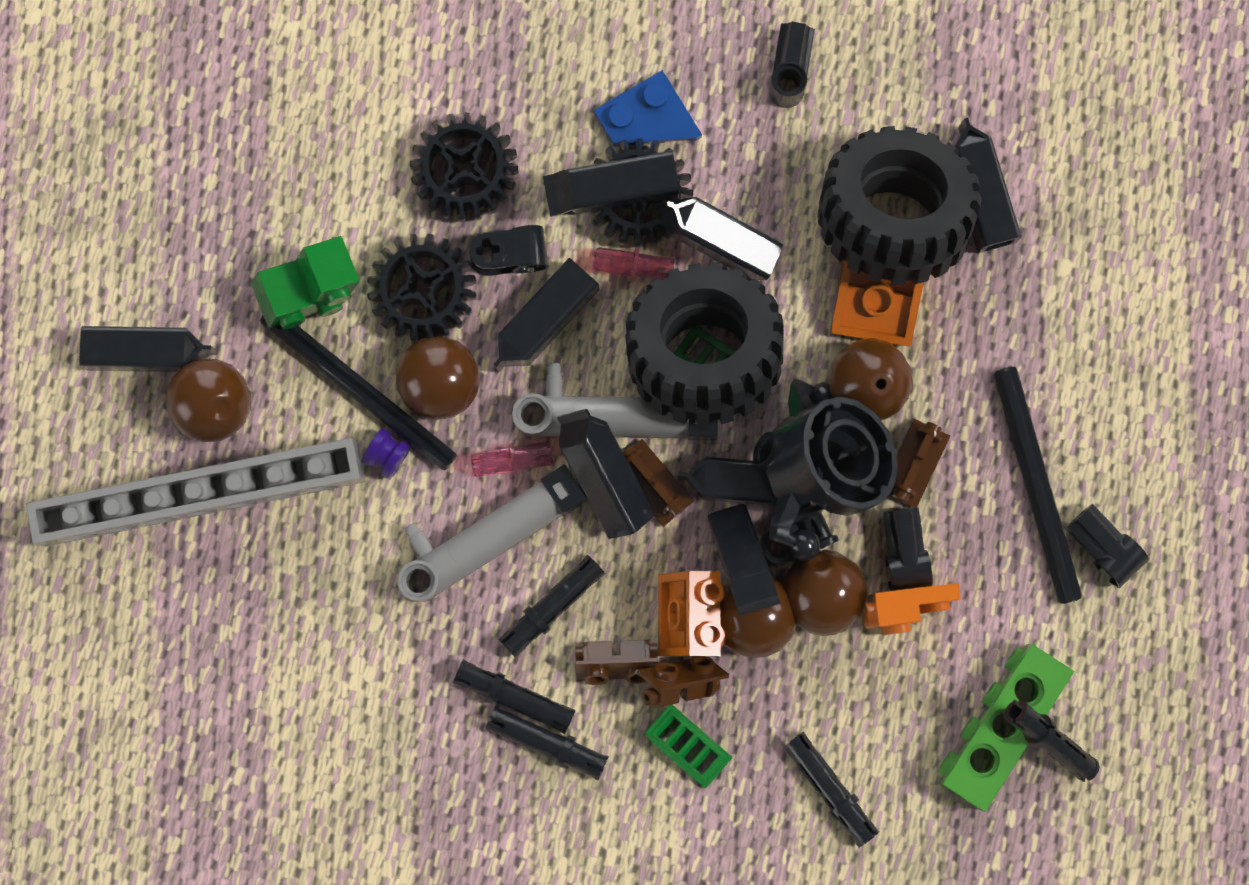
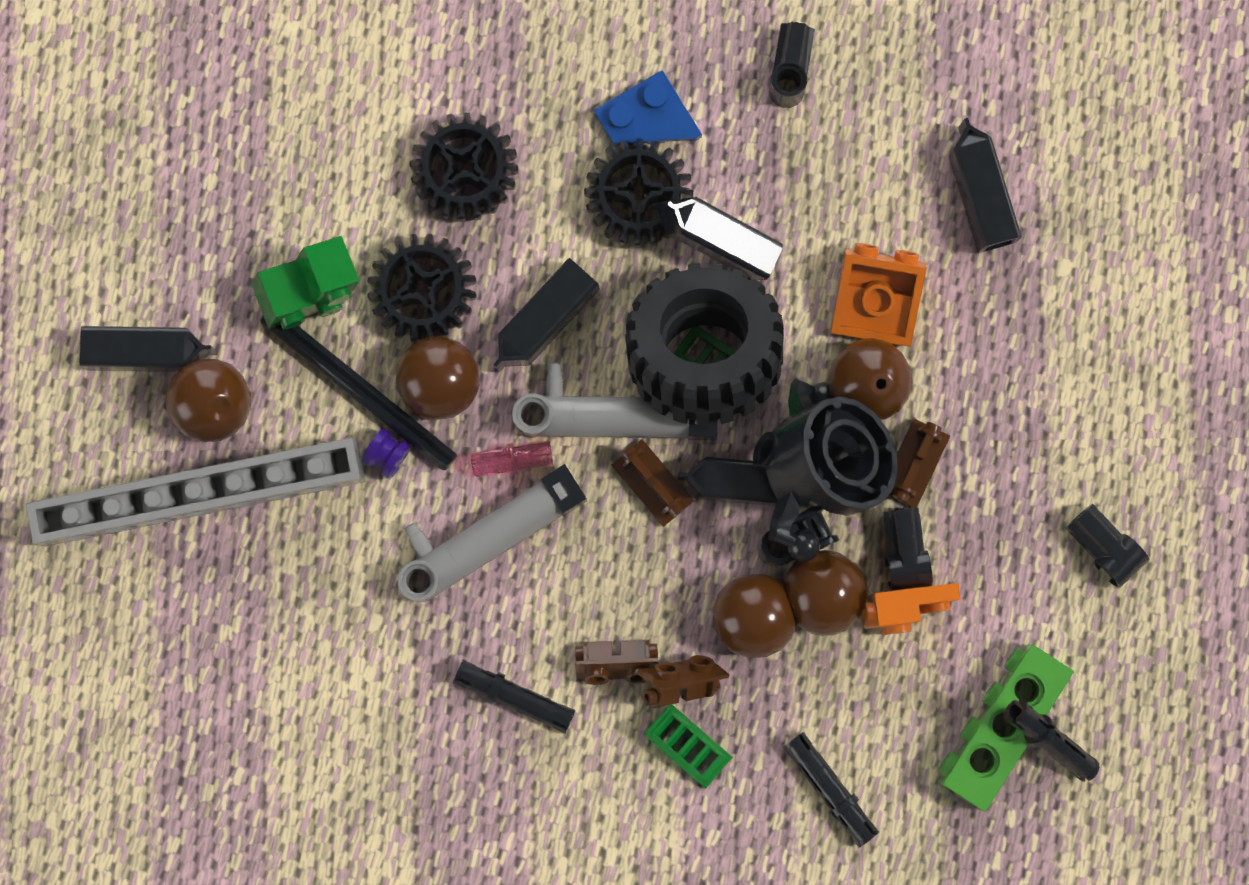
black piece [469,225,549,276] -> none
black pin [485,705,609,781] -> none
black pin [498,555,606,658] -> none
black piece [543,151,680,217] -> none
black piece [557,409,655,539] -> none
clear pink axle [593,247,675,280] -> none
orange plate [658,571,725,657] -> none
black piece [708,504,780,616] -> none
black tyre [817,126,981,285] -> none
black axle [994,367,1082,604] -> none

